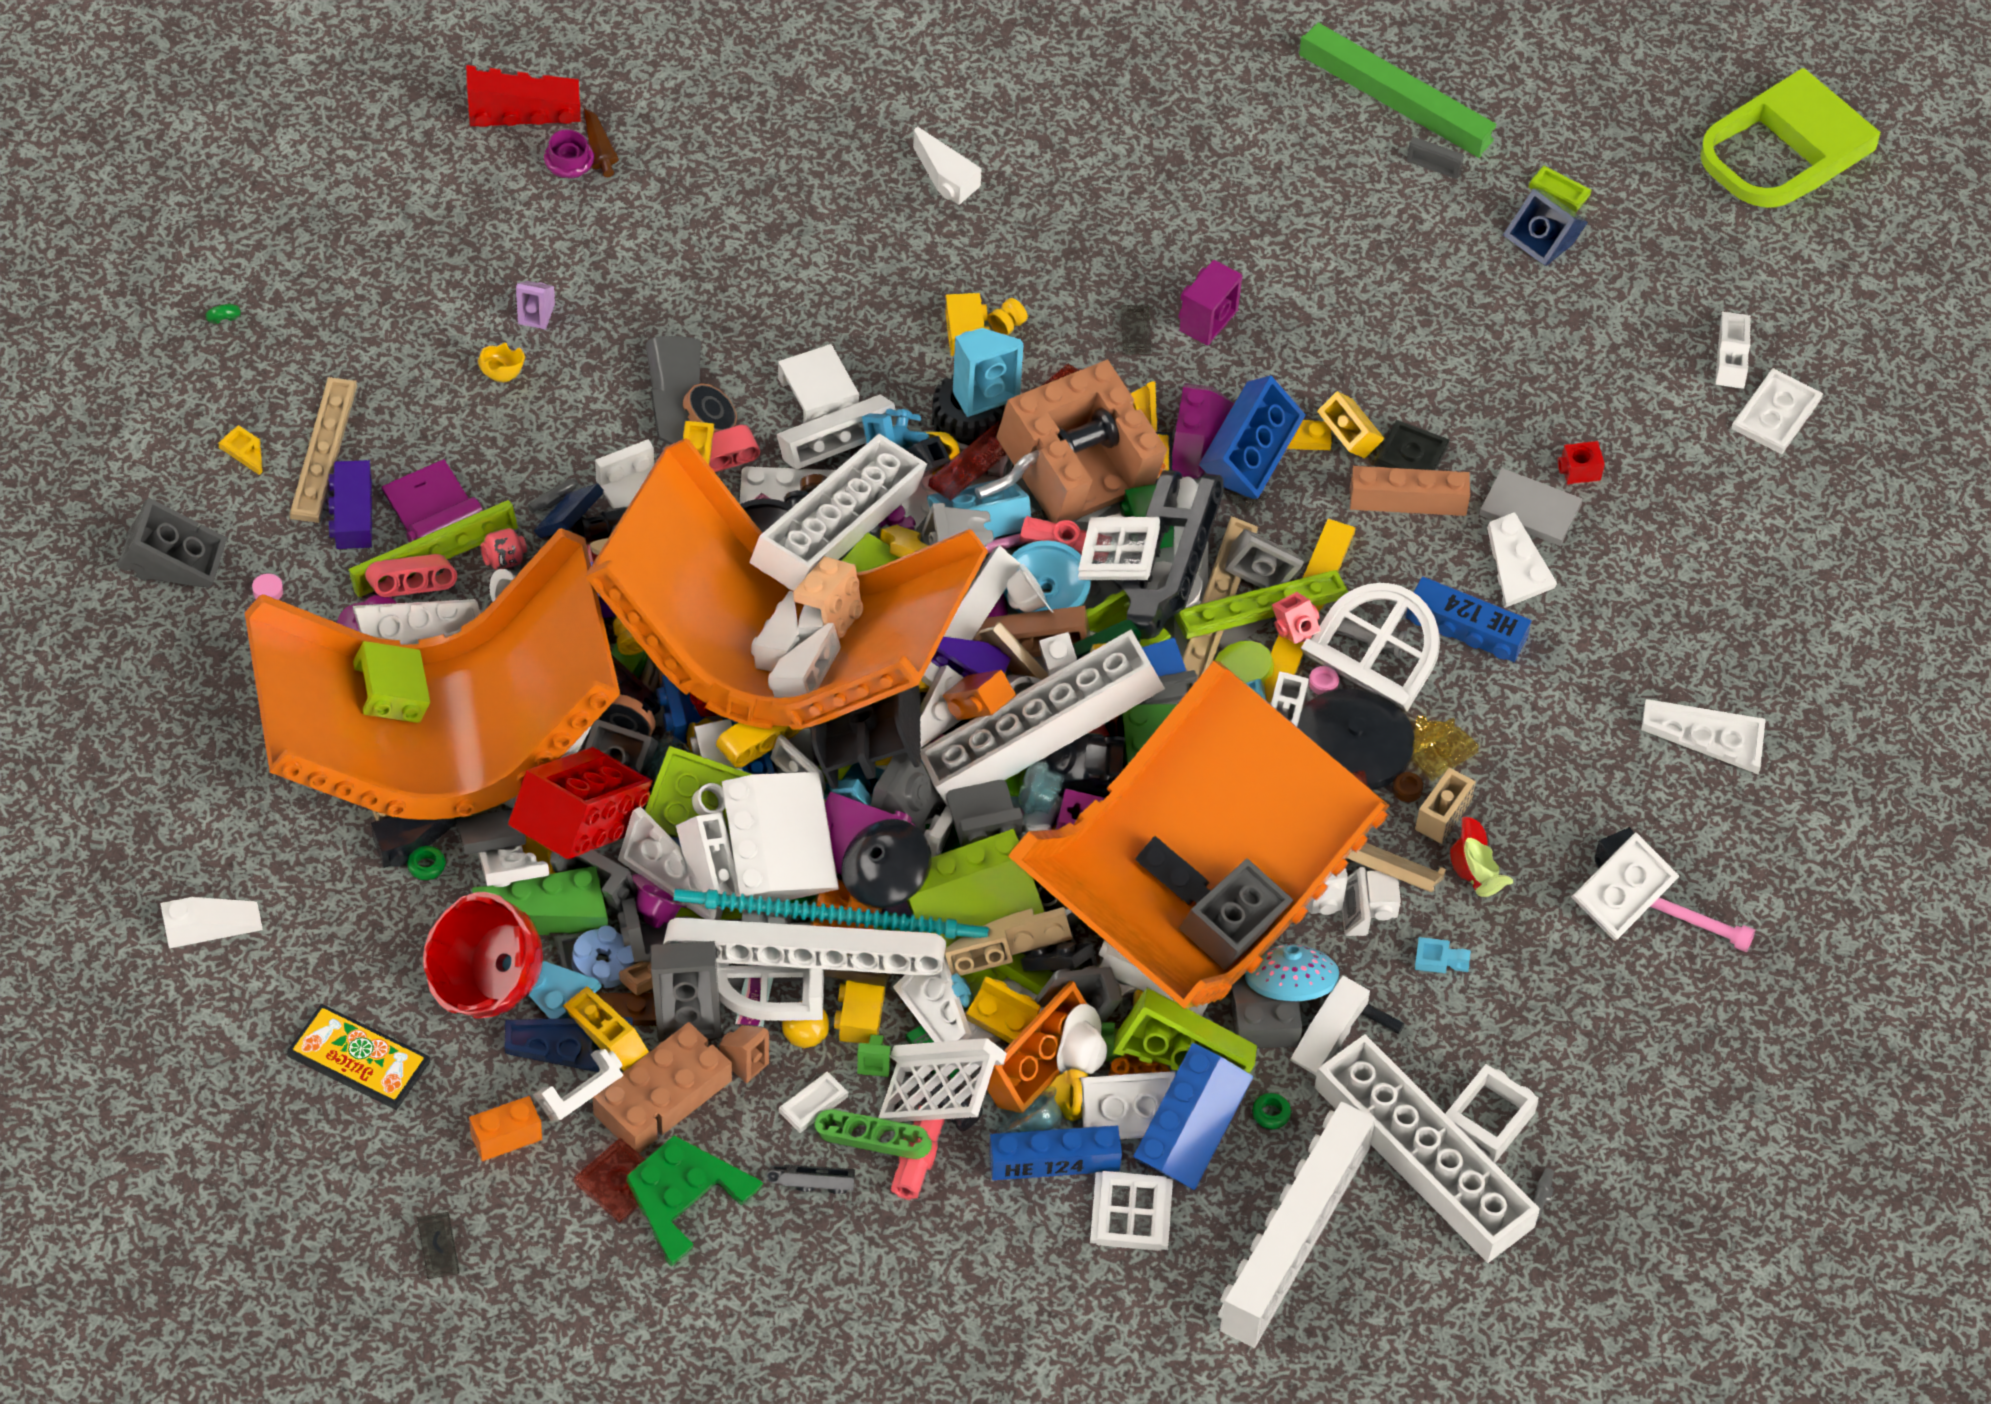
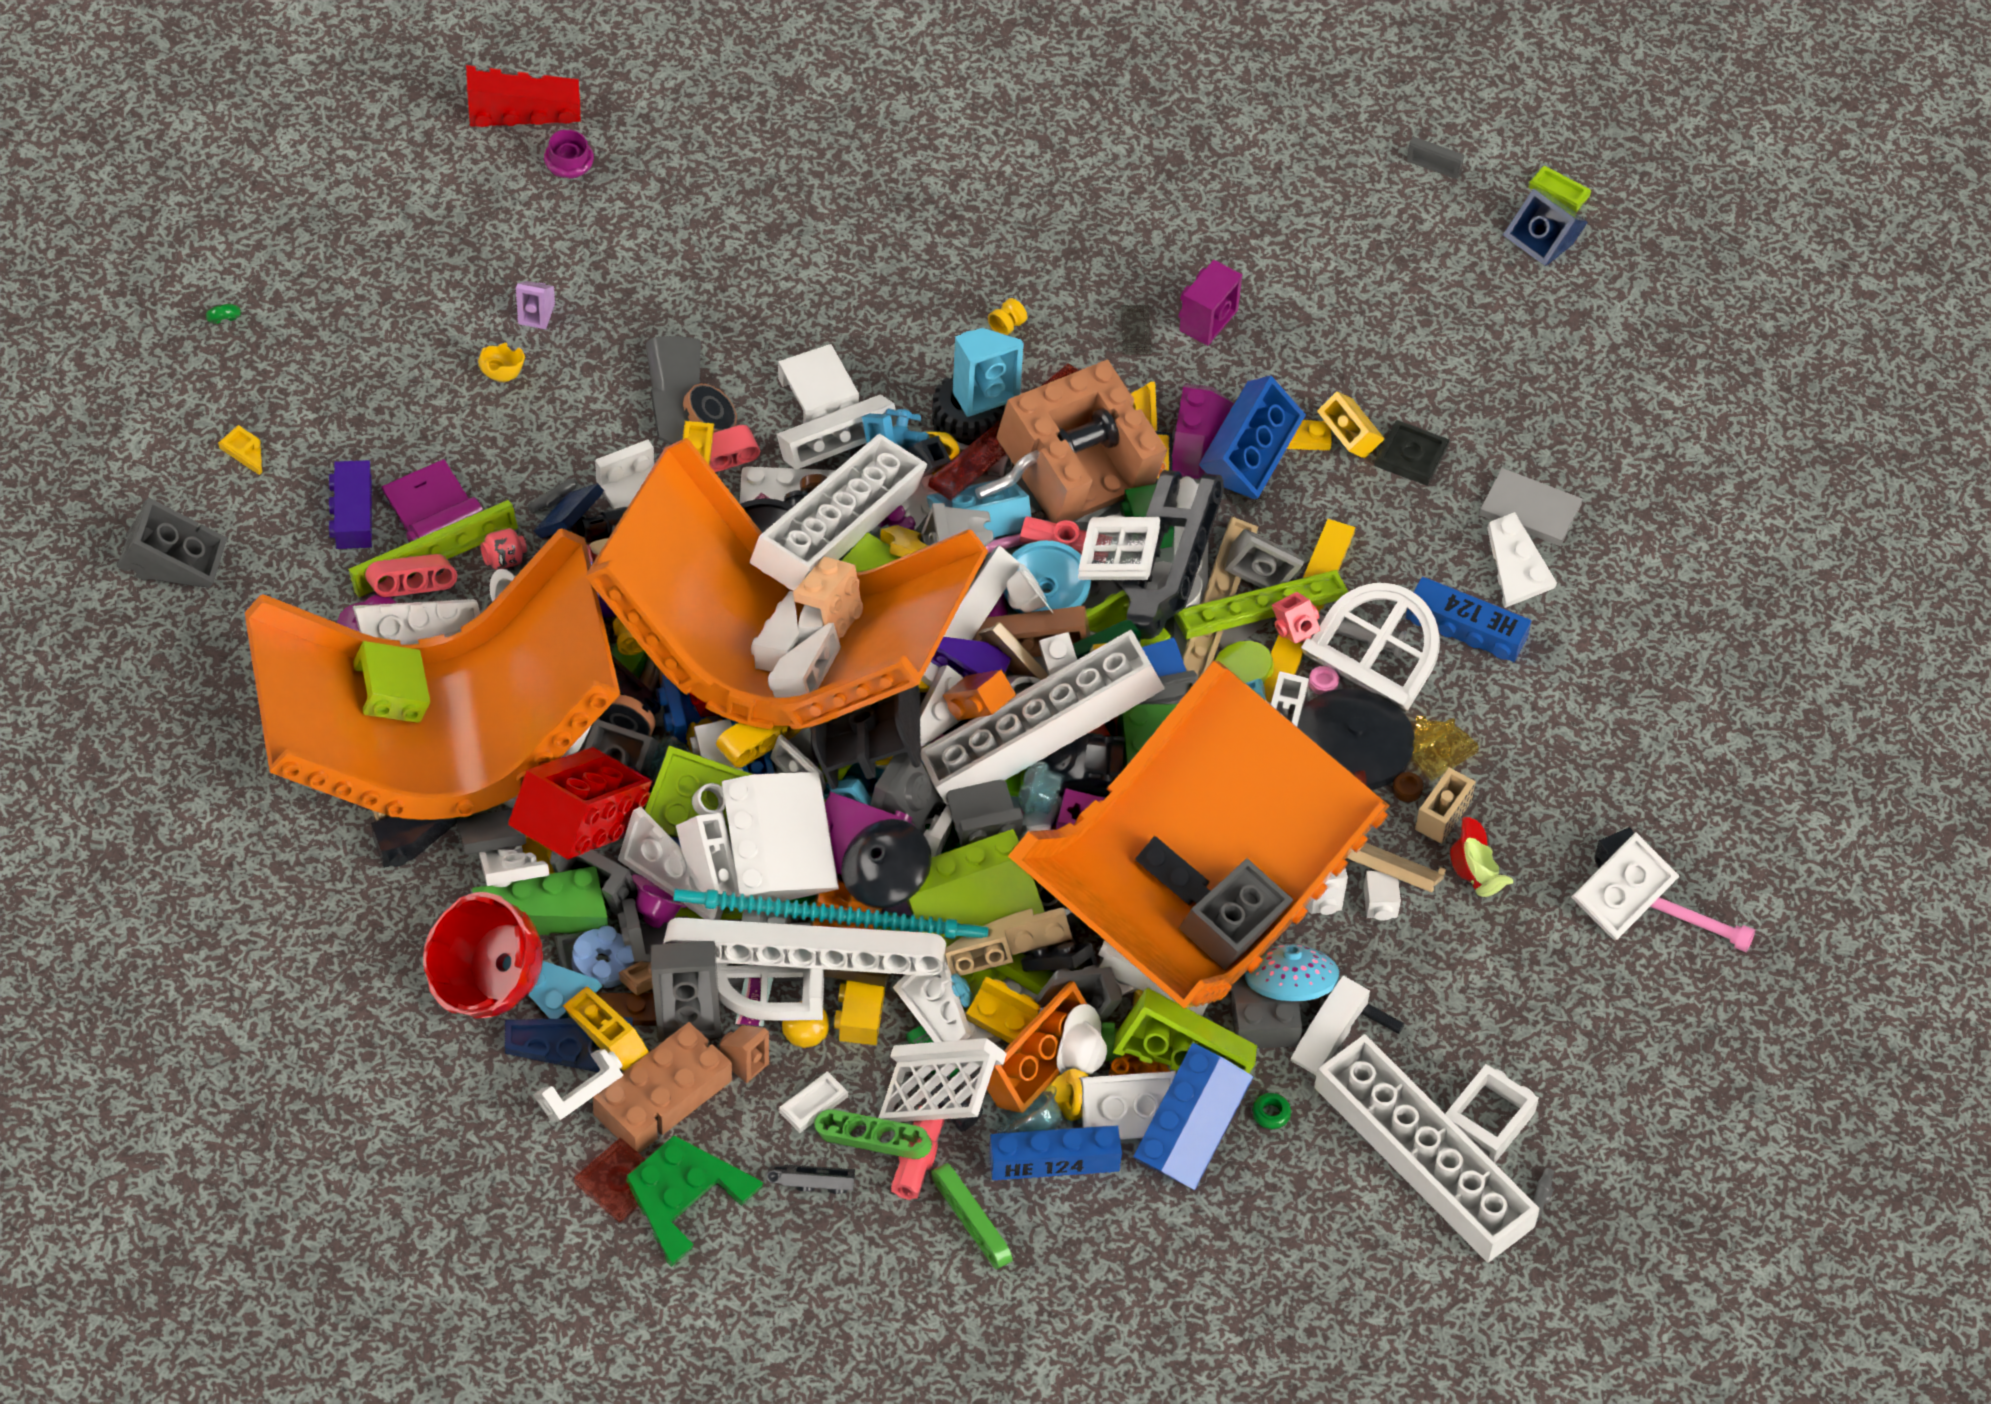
white slope [160,897,263,948] -> none
bright pink tile [252,574,283,600] -> none
tile [287,1004,430,1110] -> none
tan tile [290,377,357,523] -> none
green piece [407,845,446,881] -> none
clear smoke tile [417,1212,460,1279] -> none
orange brick [469,1095,543,1161] -> none
reddish brown bar [584,108,619,178] -> none
bright green tile [857,1035,891,1077] -> none
white slope [913,127,981,205] -> none
yellow brick [945,293,990,356] -> none
white piece [1090,1171,1173,1251] -> none
white brick [1218,1101,1376,1348] -> none
bright green tile [1299,22,1496,158] -> none
slope [1342,867,1371,936] -> none
nougat brick [1350,466,1470,516] -> none
medium azure plate [1415,937,1471,973] -> none
red brick [1558,441,1605,485] -> none
white wing [1641,699,1765,774] -> none
lime window [1700,67,1881,207] -> none
white slope [1716,312,1751,389] -> none
white tile [1731,368,1823,454] -> none
none -> bright green beam [931,1163,1012,1269]

